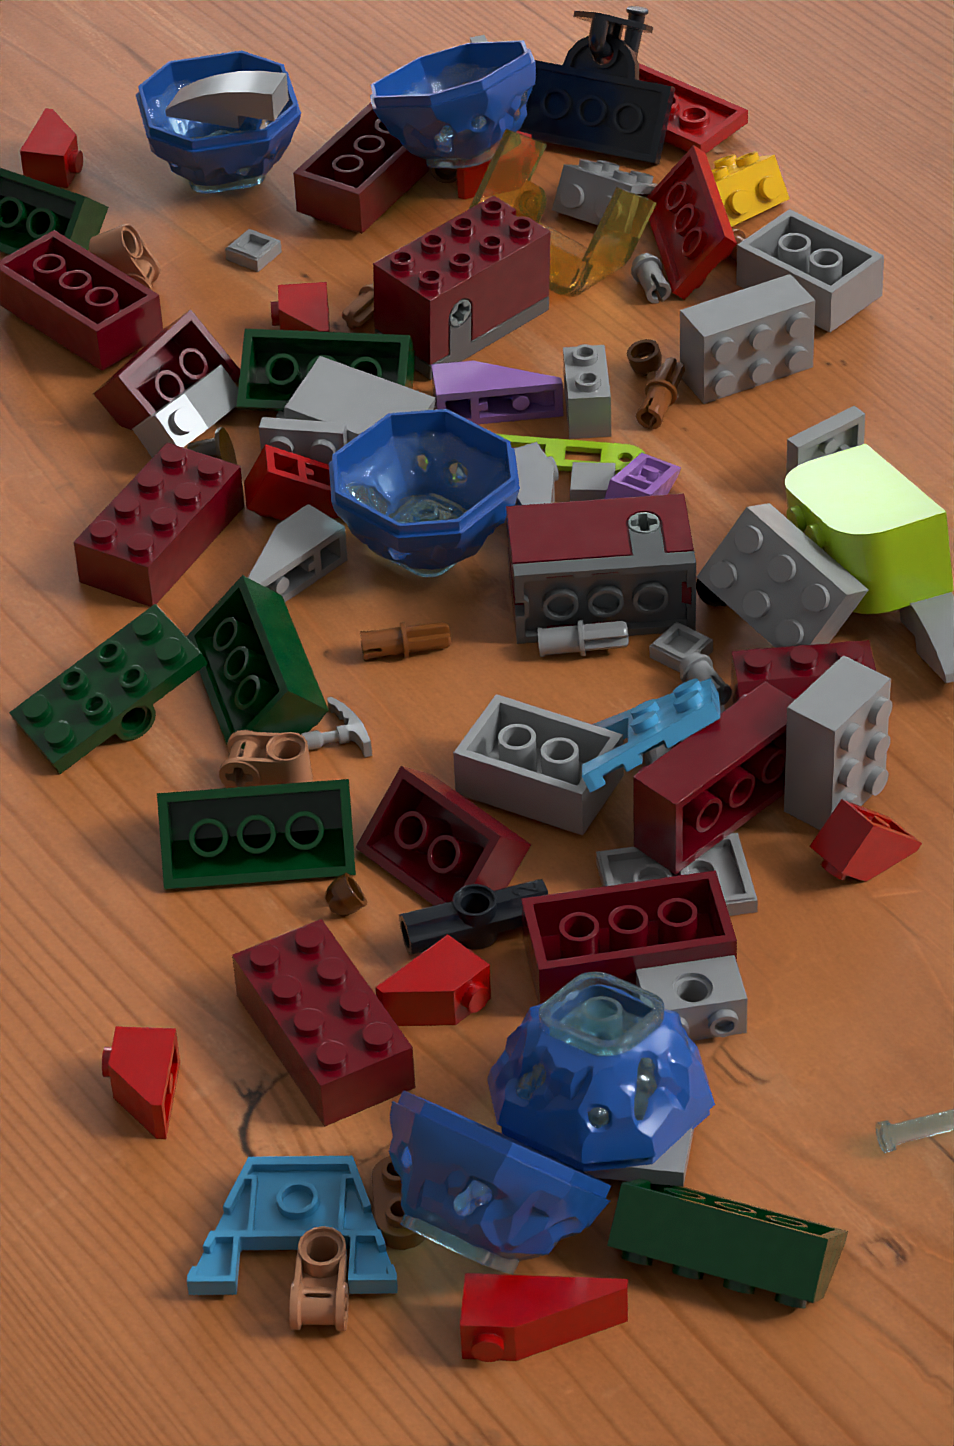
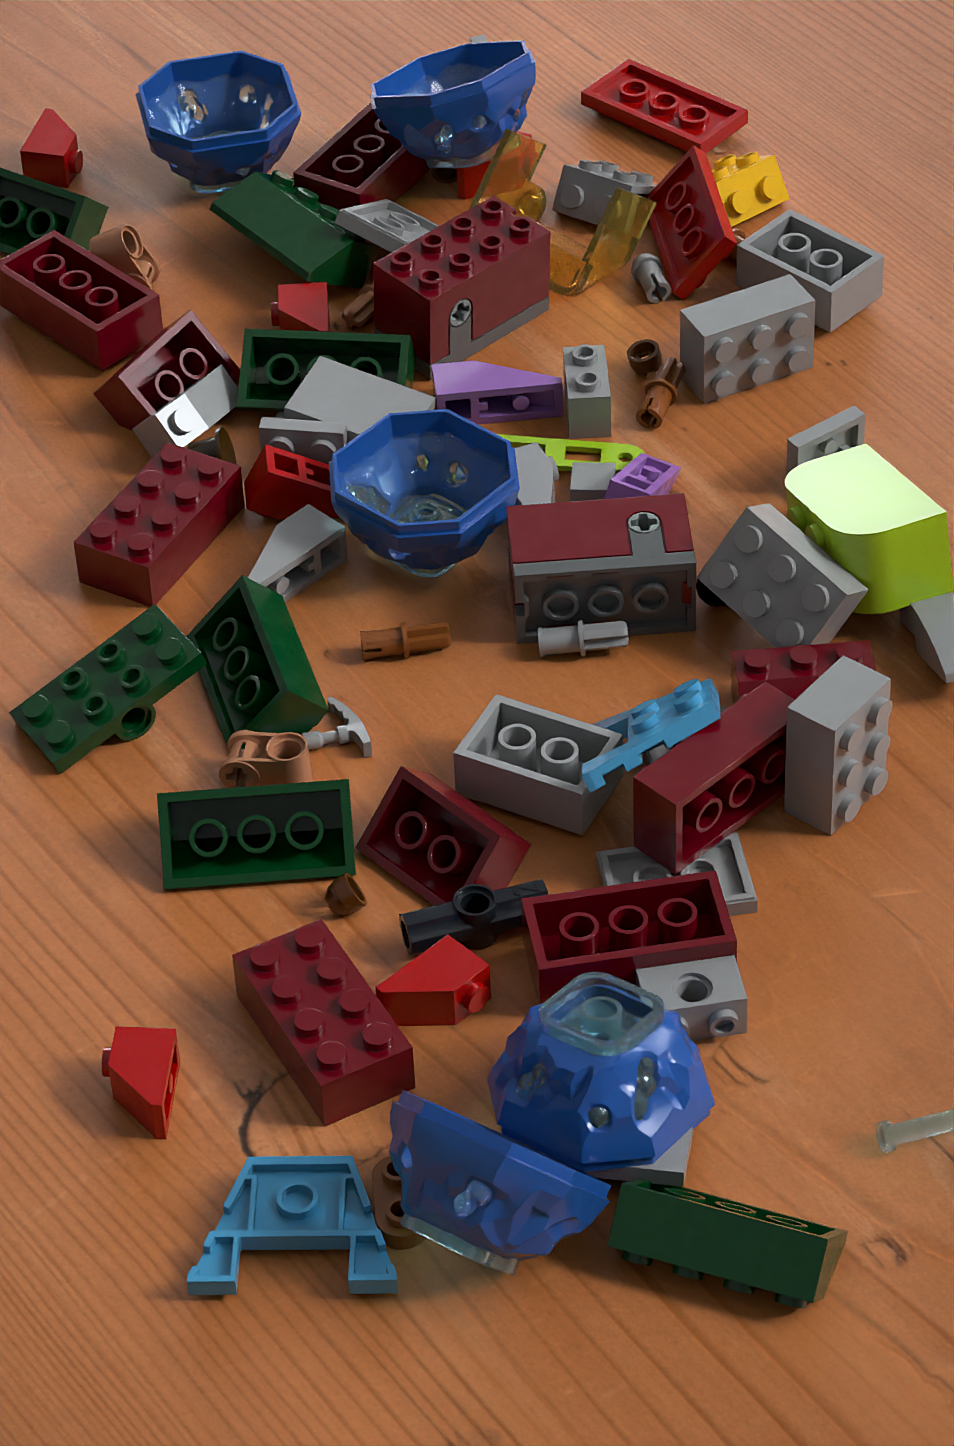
light grey slope [165,71,289,129] -> none
light grey tile [225,229,282,272] -> none
nougat piece [289,1226,349,1331] -> none
red slope [460,1273,628,1362] -> none
black plate [518,6,675,164] -> none
light grey tile [649,622,713,672] -> none
light grey pin [679,652,732,705] -> none
red slope [809,799,922,882] -> none
none -> dark green slope [209,170,380,289]
none -> light grey tile [335,199,439,252]

